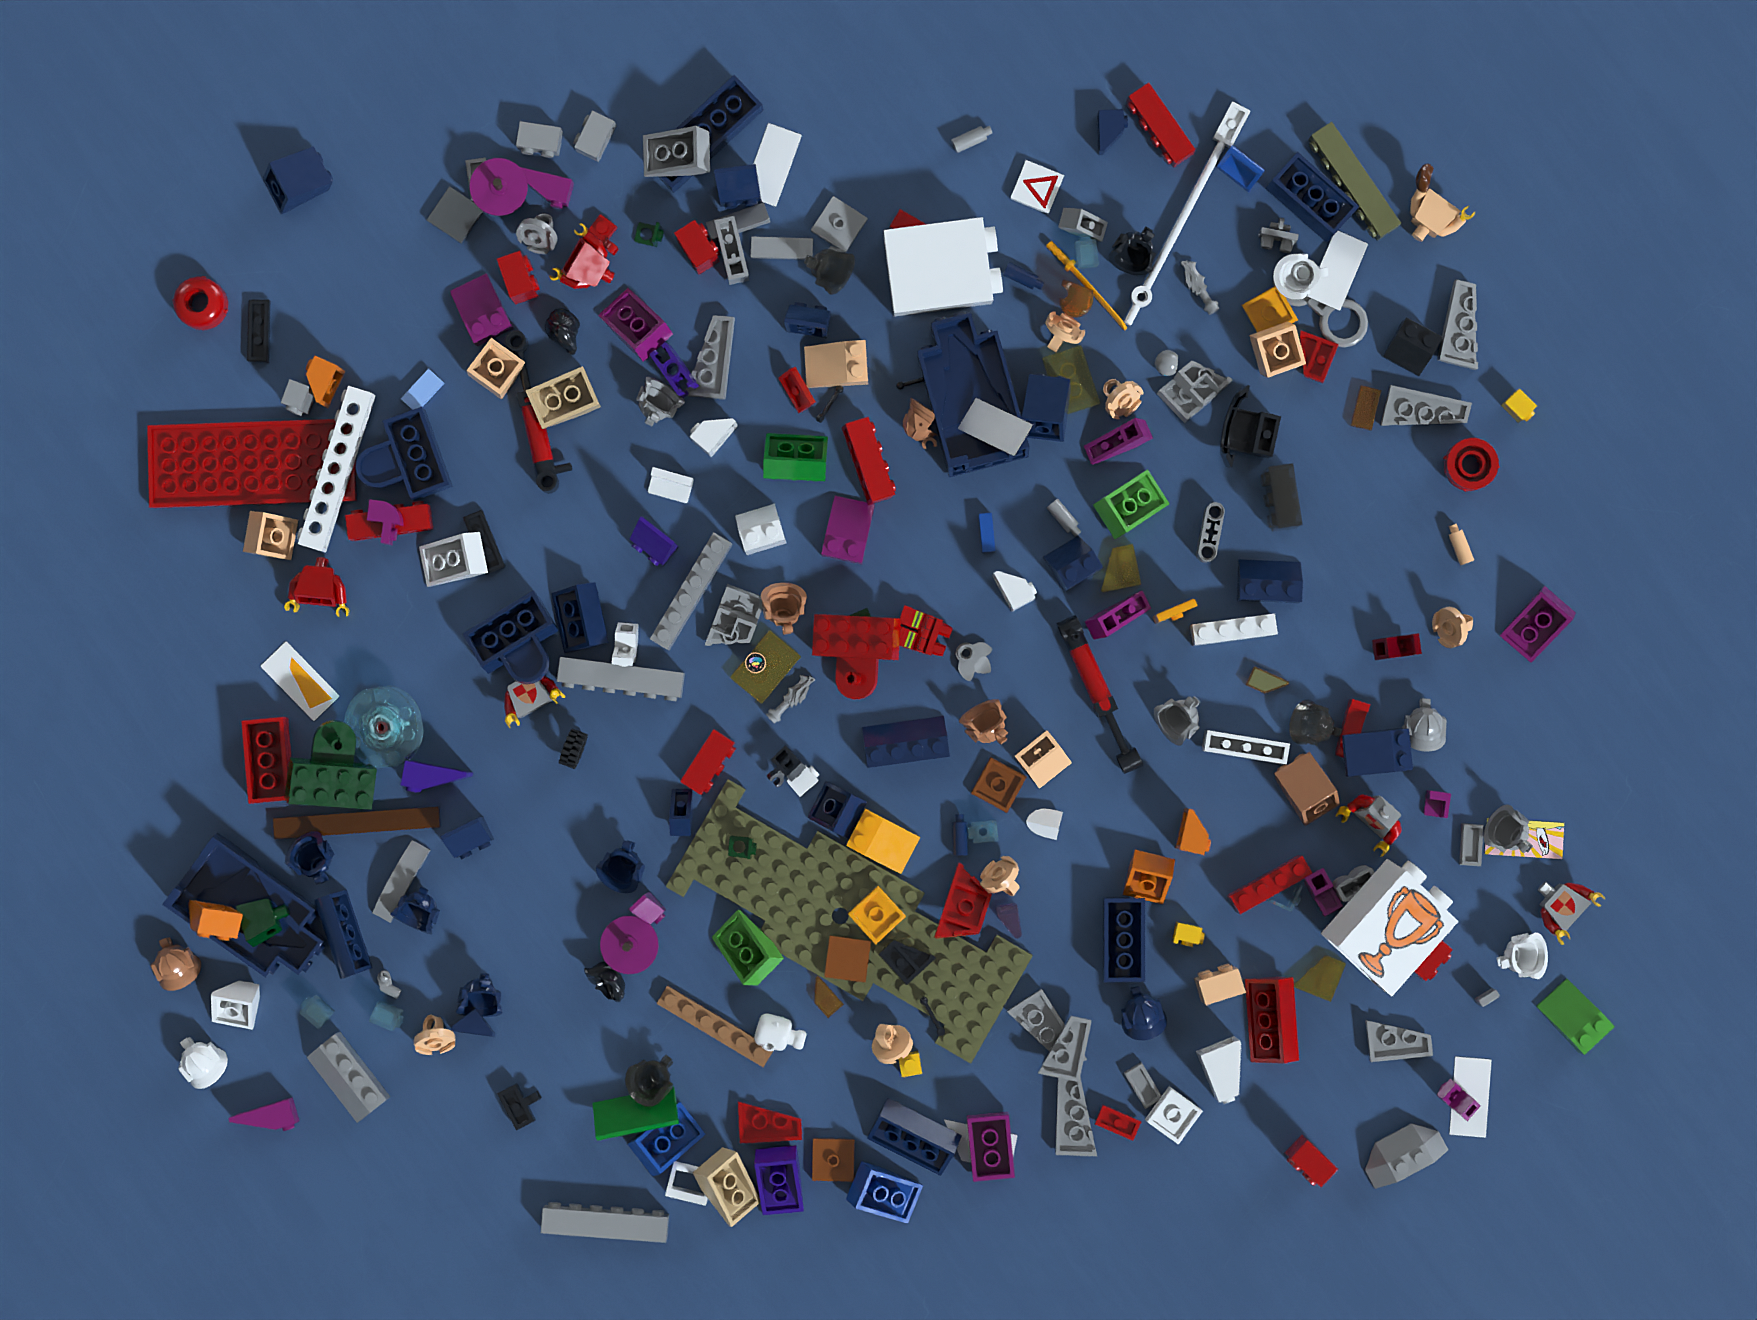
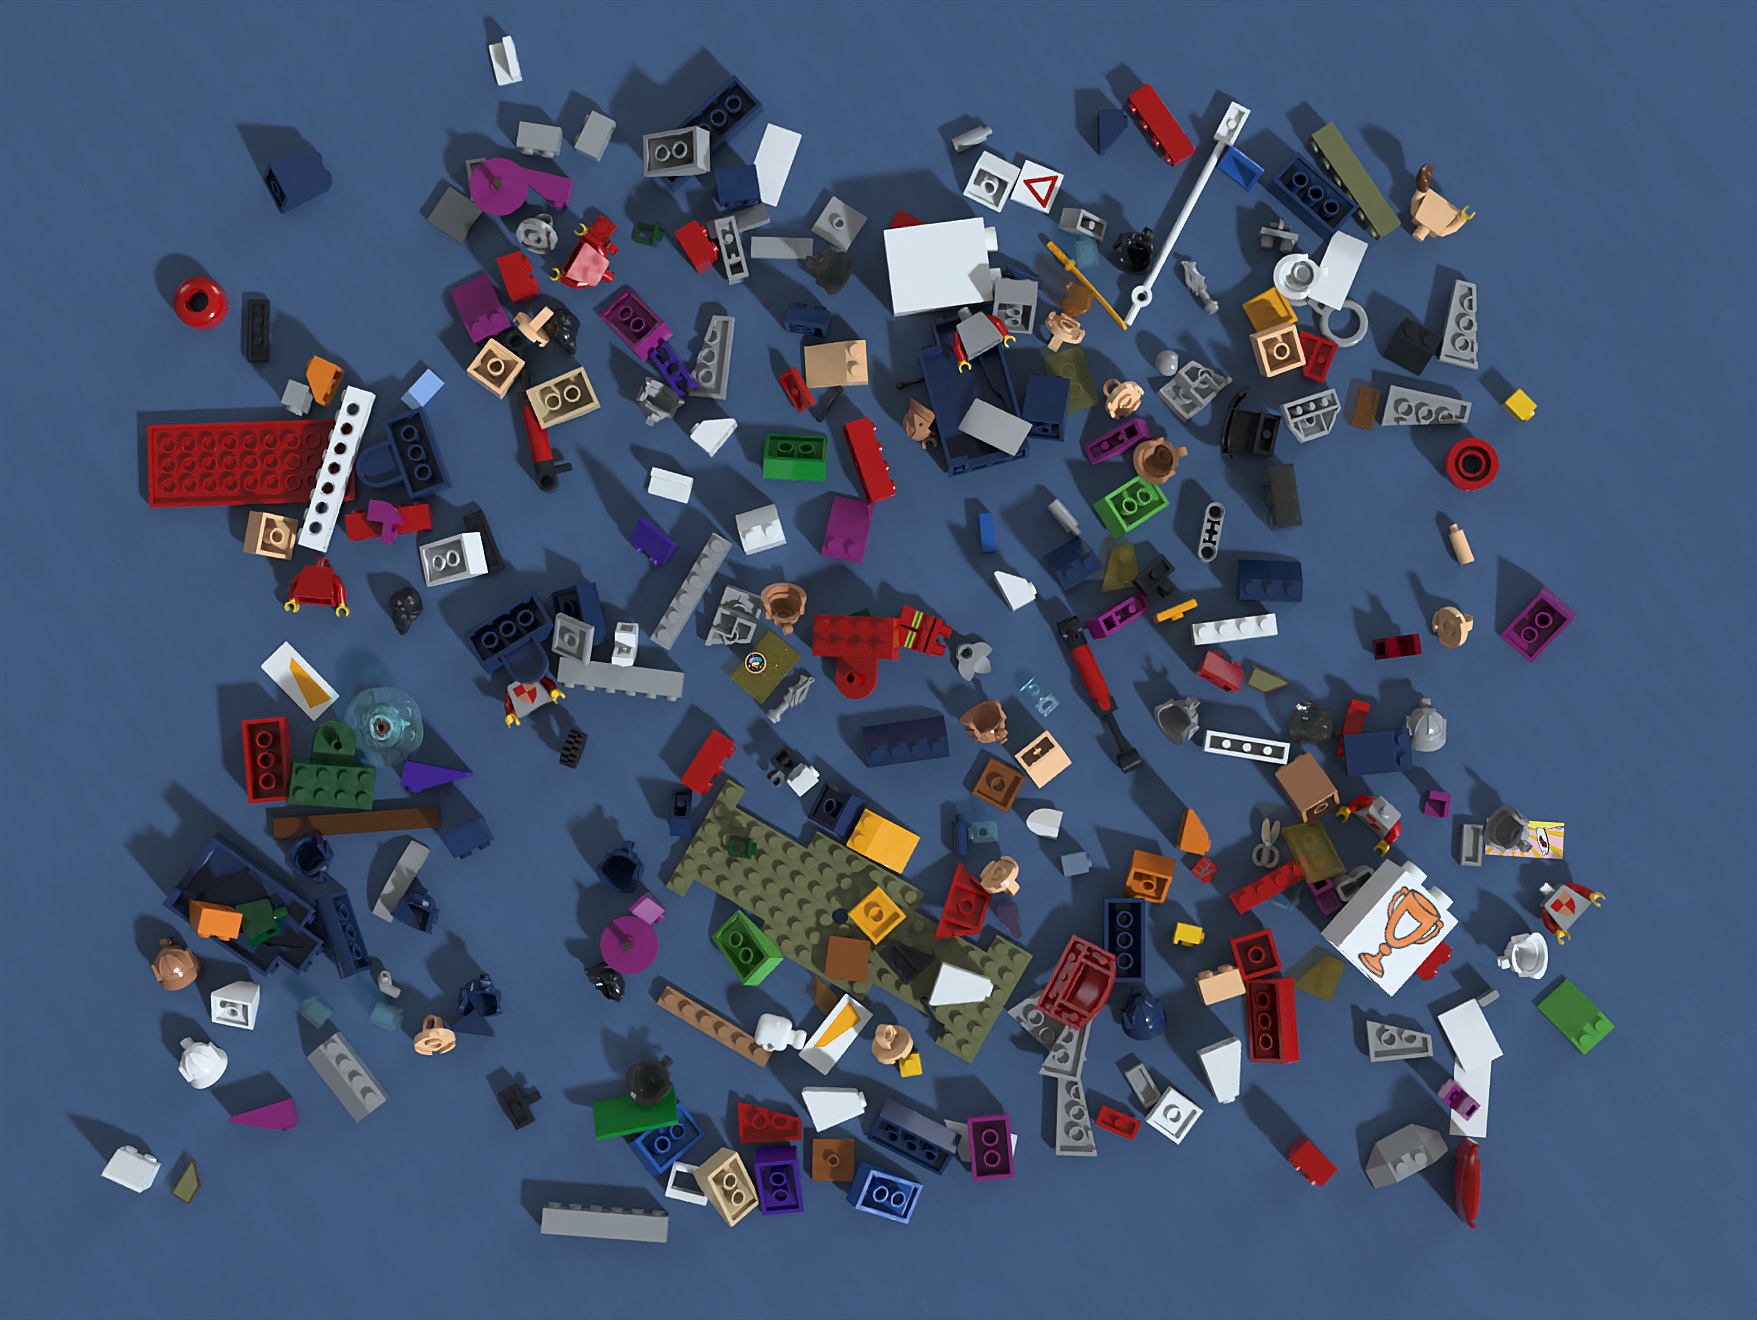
none -> white slope [102,1146,161,1193]
none -> olive tile [171,1160,201,1204]
none -> black hair [389,587,423,635]
none -> white panel [489,36,522,86]
none -> light nougat tile [513,306,554,347]
none -> light grey plate [551,612,595,666]
none -> white sticker [798,994,873,1075]
none -> white slope [802,1087,867,1132]
none -> white slope [929,961,993,1005]
none -> light grey torso [953,307,1016,373]
none -> white slope [964,151,1021,213]
none -> light grey brick [992,278,1038,334]
none -> clear light blue bracket [1020,677,1059,717]
none -> red slope [1035,934,1116,1031]
none -> sand blue brick [1060,851,1092,877]
none -> black plate [1132,554,1175,598]
none -> nougat helmet [1133,437,1188,485]
none -> red tile [1190,855,1220,885]
none -> red slope [1194,650,1244,693]
none -> red brick [1227,927,1283,981]
none -> light grey piece [1252,818,1280,868]
none -> light grey wedge [1278,388,1341,443]
none -> clear yellow tile [1281,819,1346,884]
none -> white tile [1437,998,1503,1073]
none -> red slope [1452,1137,1480,1229]

